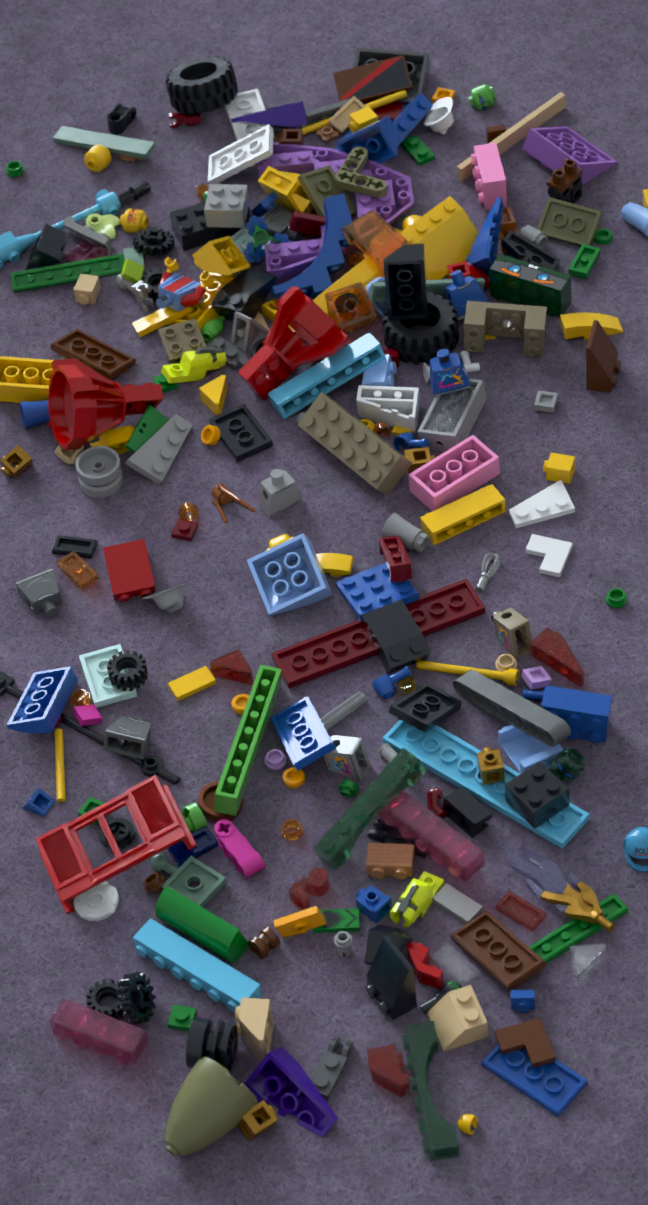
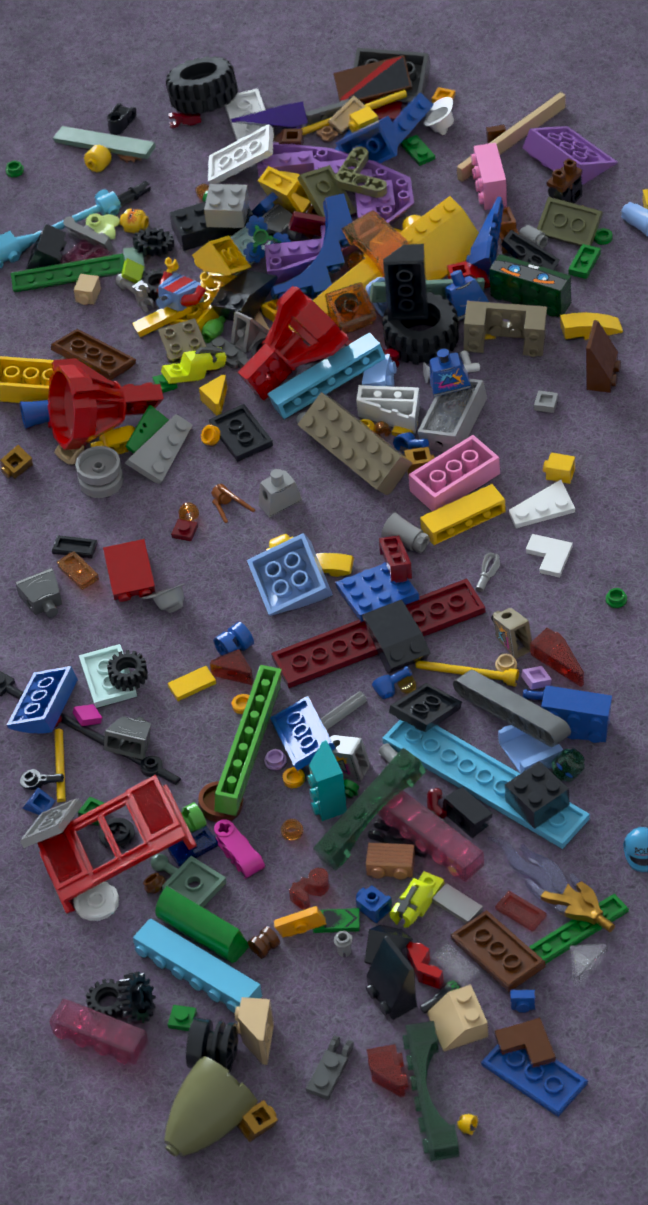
clear orange plate [71,689,92,708] -> none
dark purple wedge [244,1047,338,1137] -> none
bright green head [468,84,497,111] -> none
pearl gold brick [477,747,505,785] -> none
none -> black plate [20,769,64,790]
none -> light grey tile [20,798,82,848]
none -> blue wheel [213,622,254,661]
none -> teal slope [307,740,347,821]

